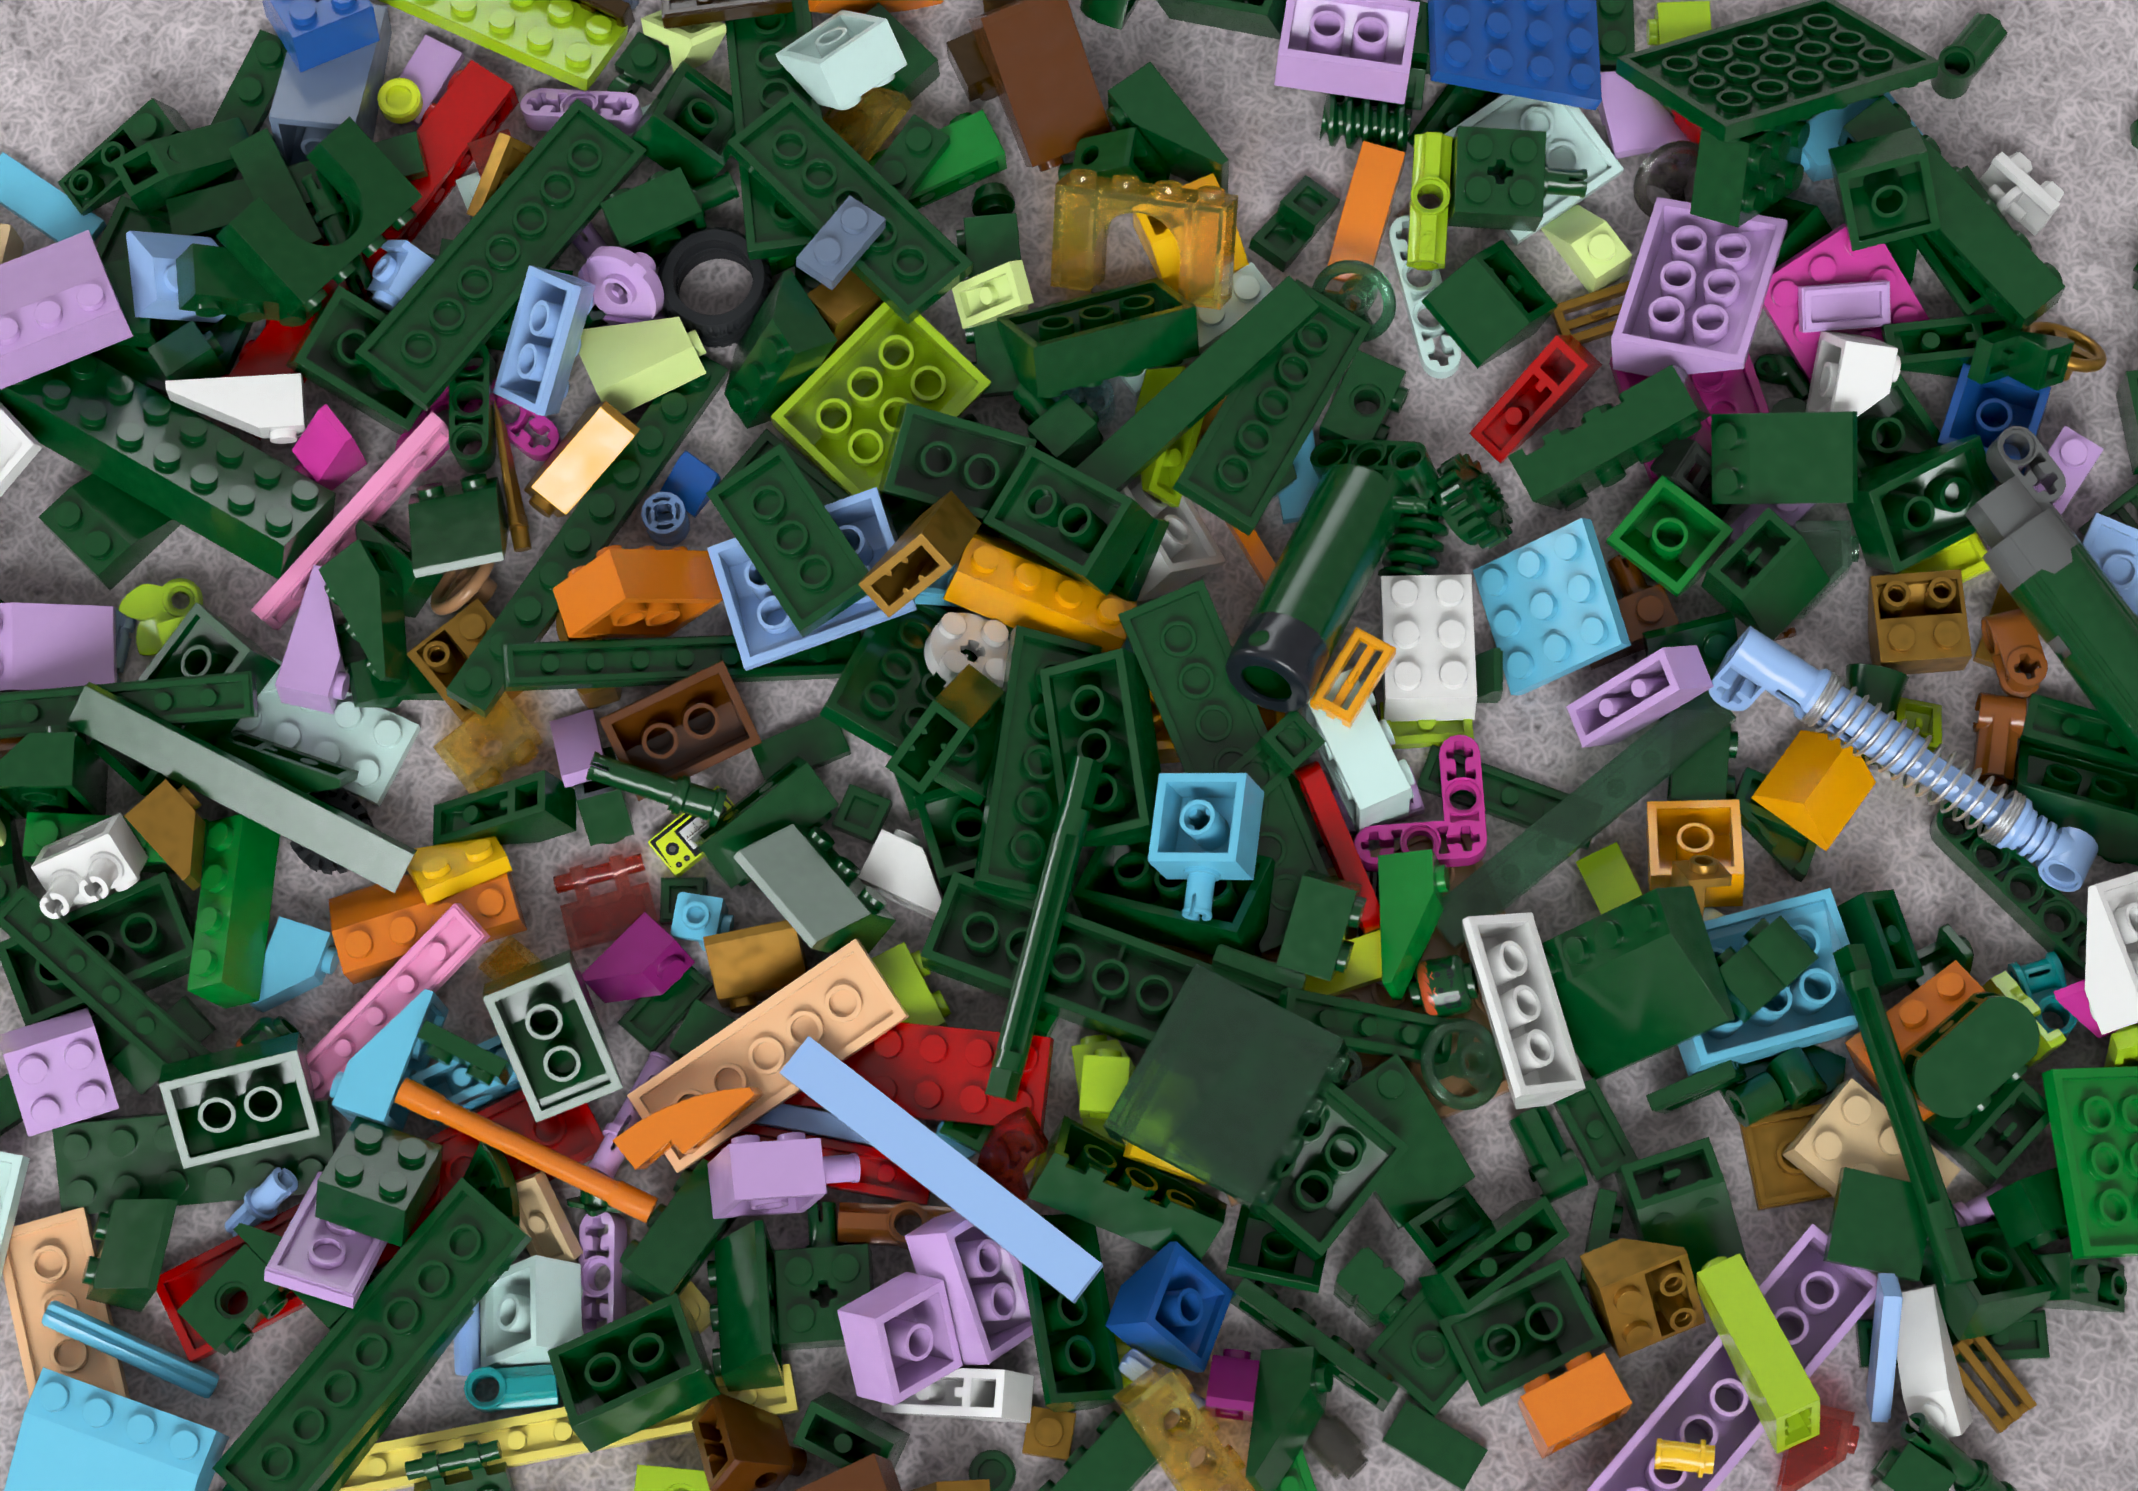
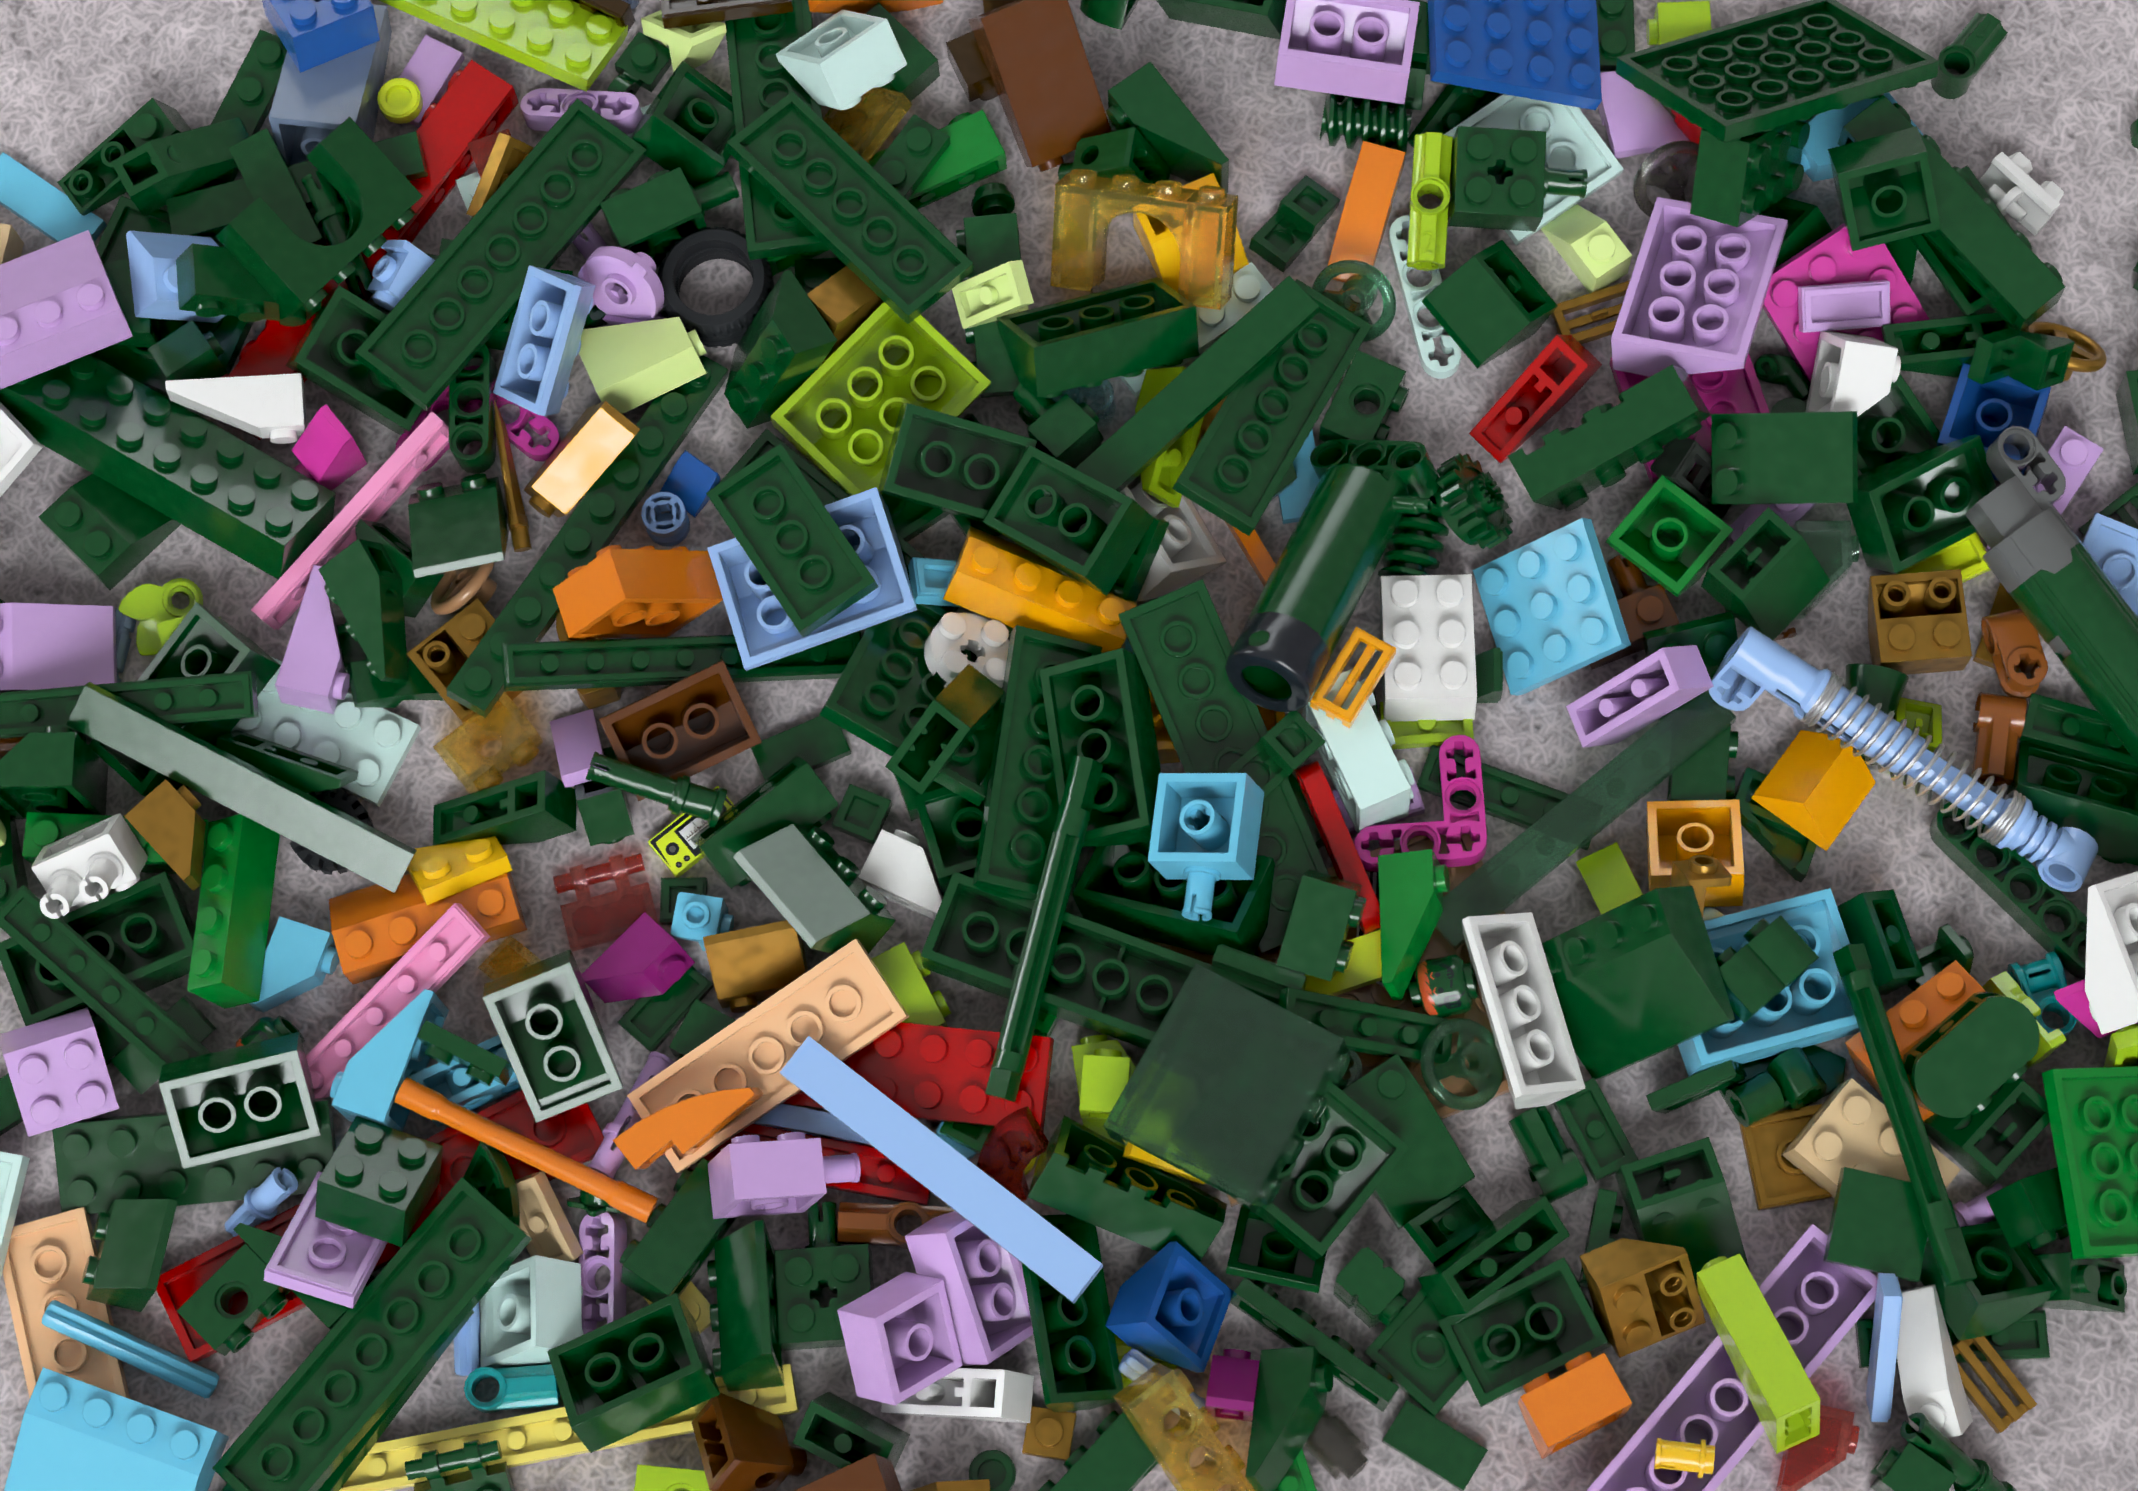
sand blue plate [796,196,886,290] -> none
pearl gold slope [858,491,982,618] -> none

